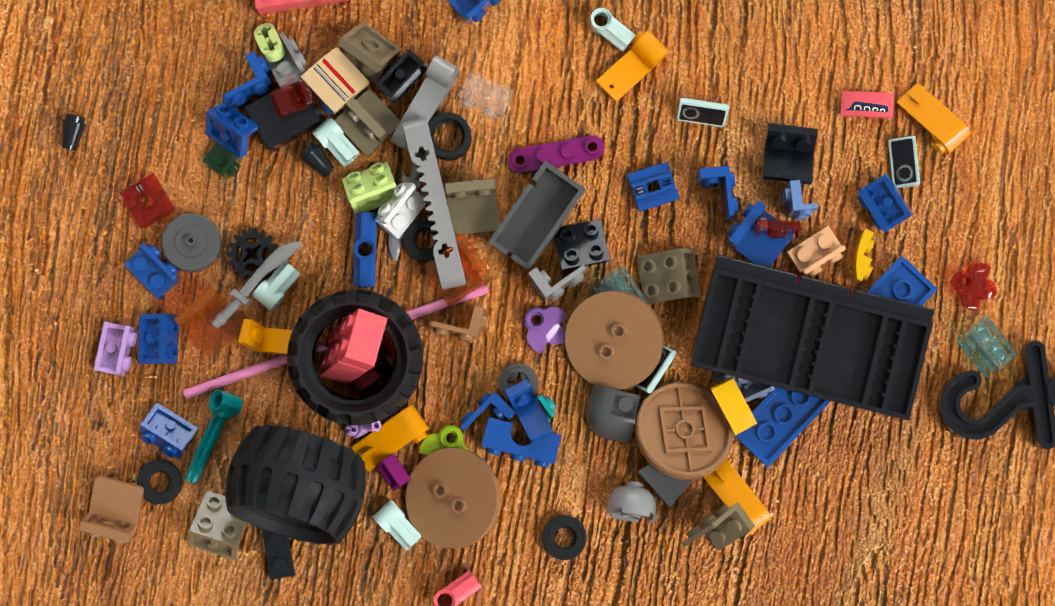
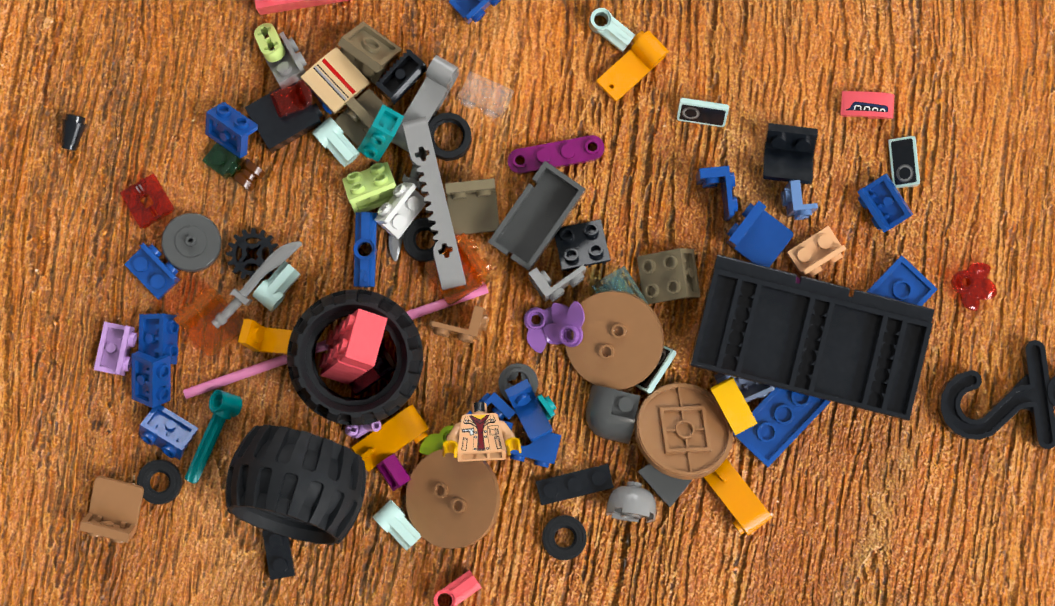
dark tan bracket [188,491,247,560] -> none
blue bracket [222,51,274,109] -> none
black cone [299,141,335,178] -> none
blue piece [627,162,679,212] -> none
dark tan bracket [681,502,756,551] -> none
clear red piece [753,218,802,240] -> none
yellow slope [852,229,875,284] -> none
light orange door [897,82,971,154] -> none
clear light blue bracket [956,316,1018,377] -> none
none -> blue bracket [131,351,171,408]
none -> reddish brown wheel [232,158,266,192]
none -> teal bracket [357,105,404,162]
none -> light nougat torso [442,402,522,462]
none -> black plate [536,464,614,506]
none -> medium lavender plate [543,301,585,347]

